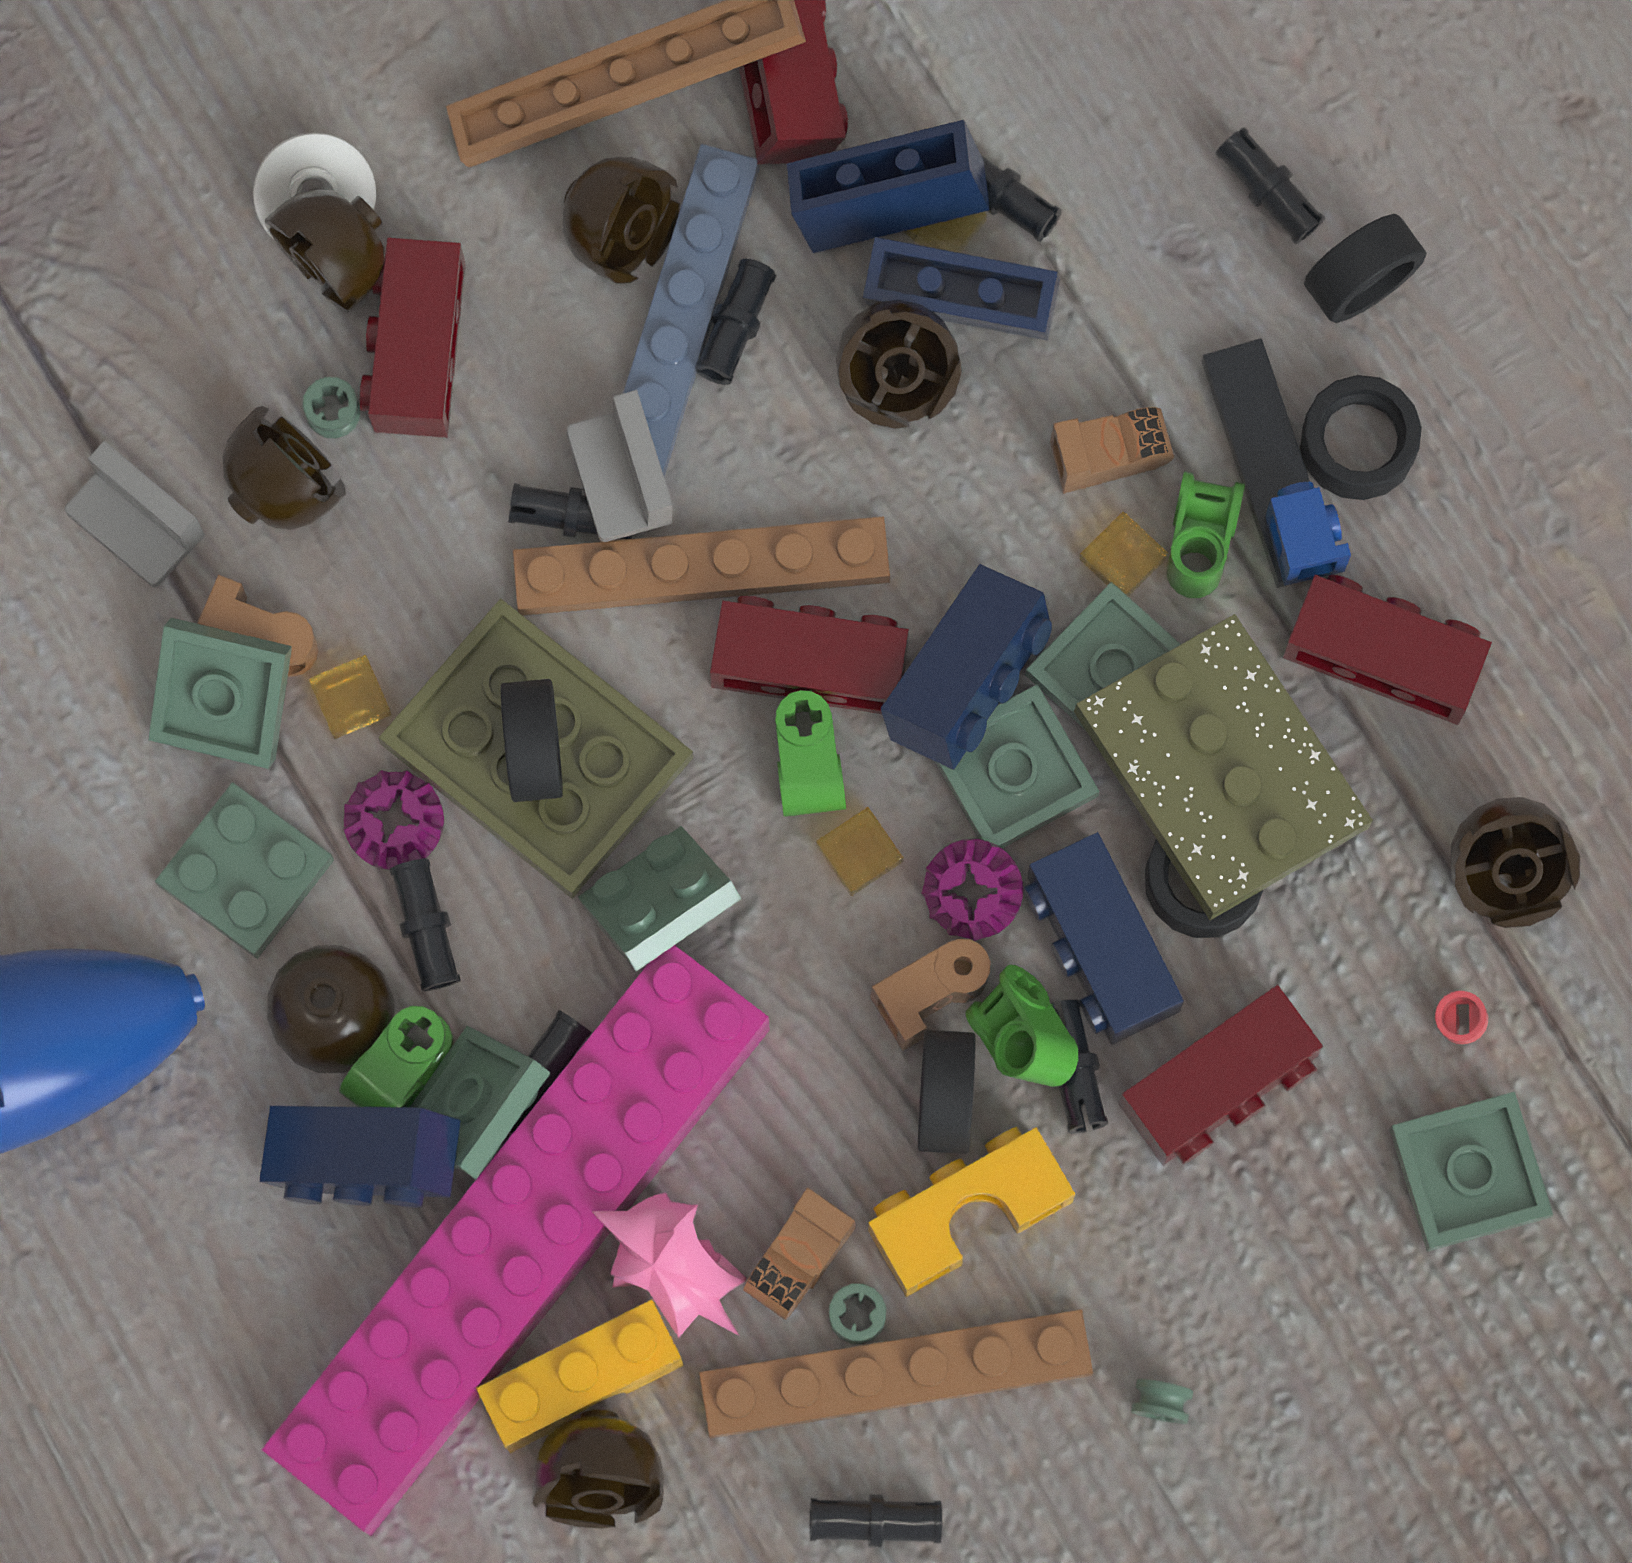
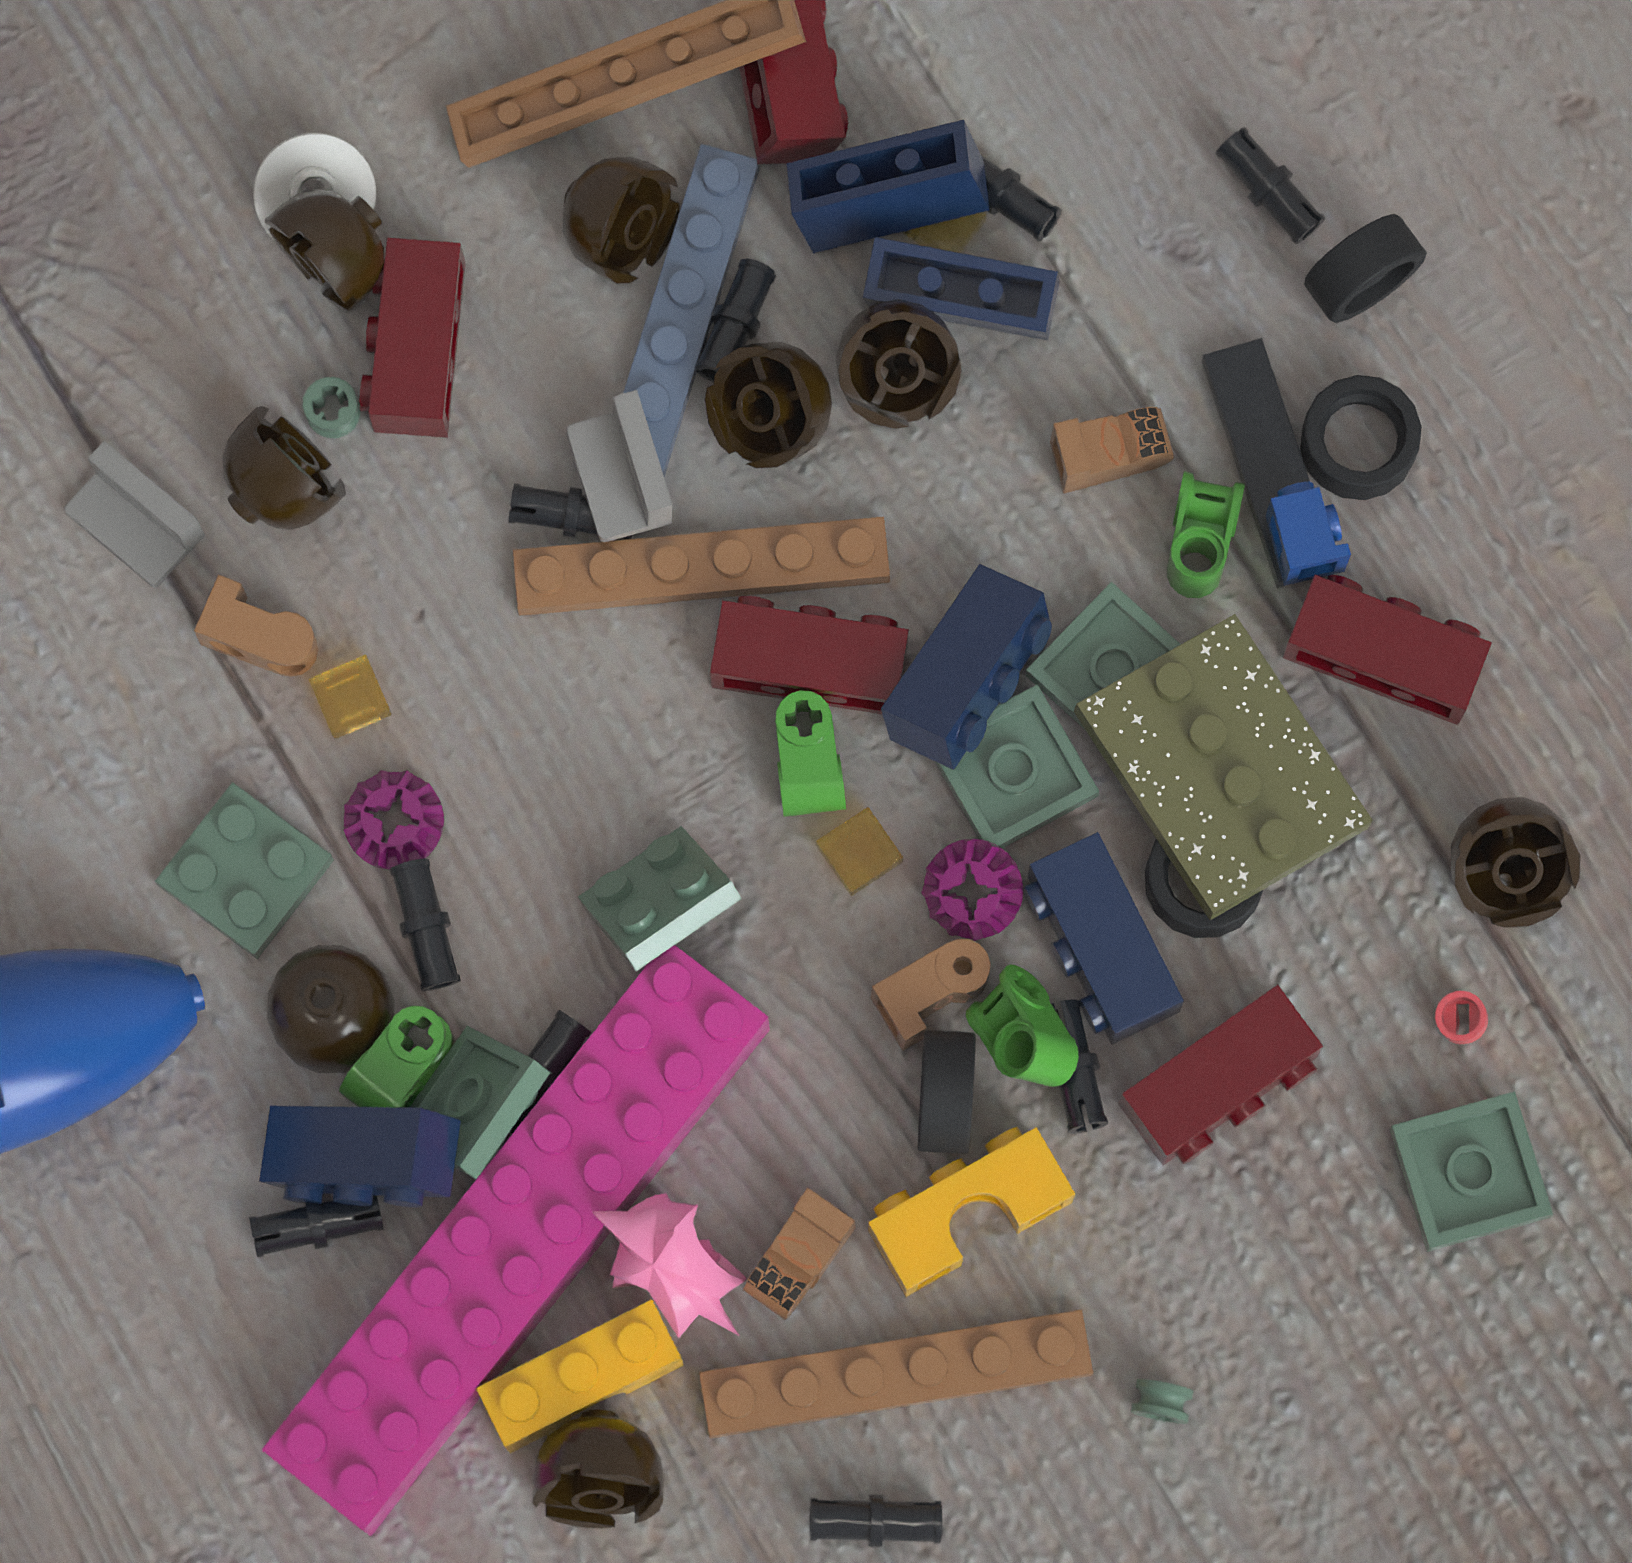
sand green plate [148,617,292,769] -> none
olive plate [378,598,693,899] -> none
black tyre [501,679,563,802] -> none
sand green bush [829,1283,886,1344] -> none
clear yellow tile [1079,511,1168,597] -> none
none -> black pin [249,1195,384,1257]
none -> dark brown cylinder [705,342,833,469]

